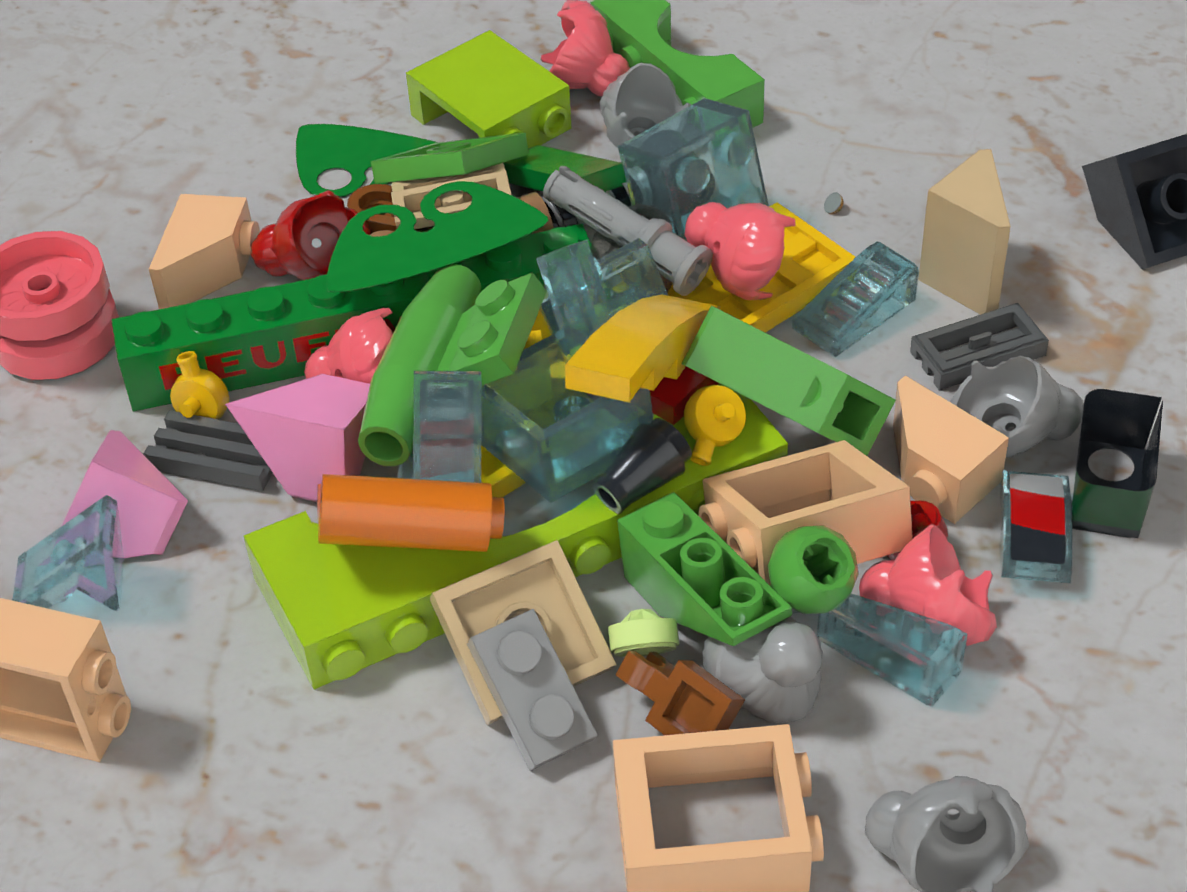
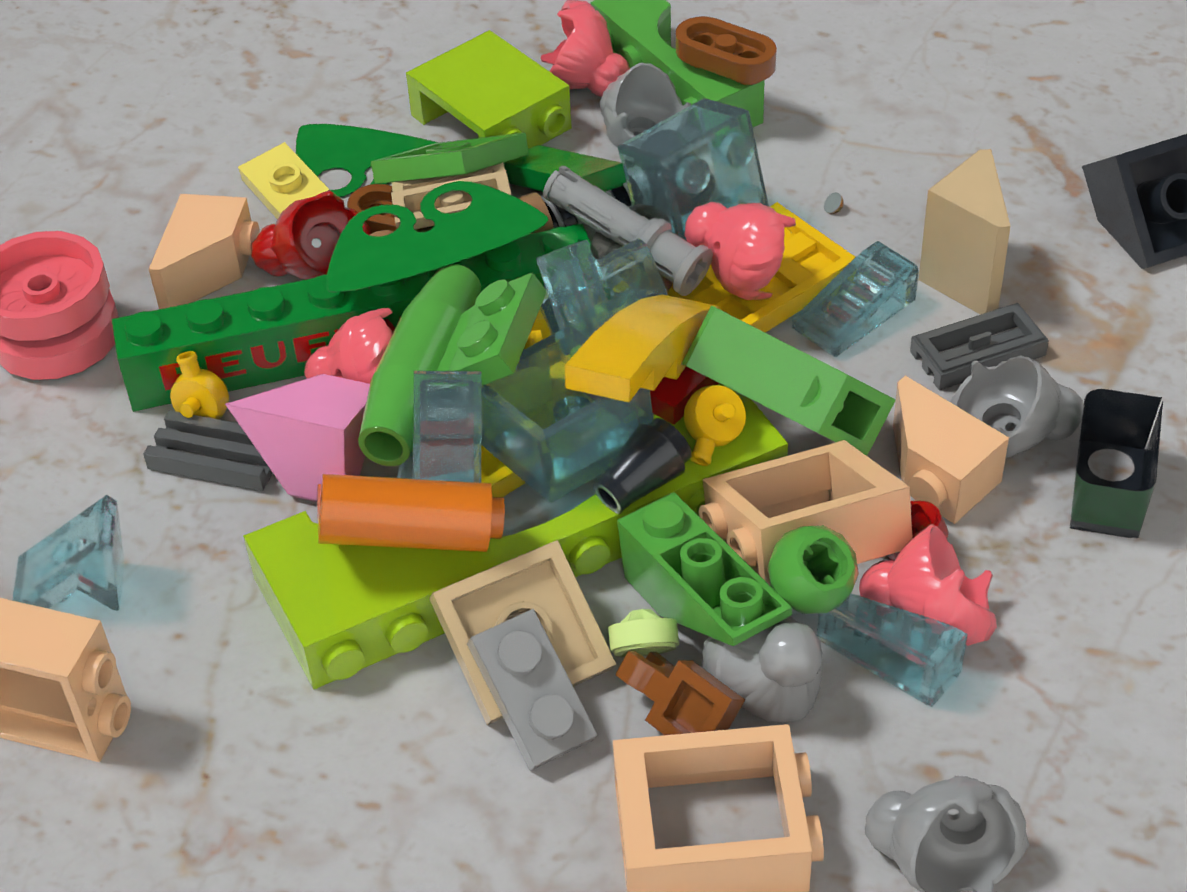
bright pink slope [42,430,188,570] -> none
slope [999,470,1072,583] -> none
none -> light yellow plate [238,142,329,220]
none -> dark orange plate [676,16,777,85]

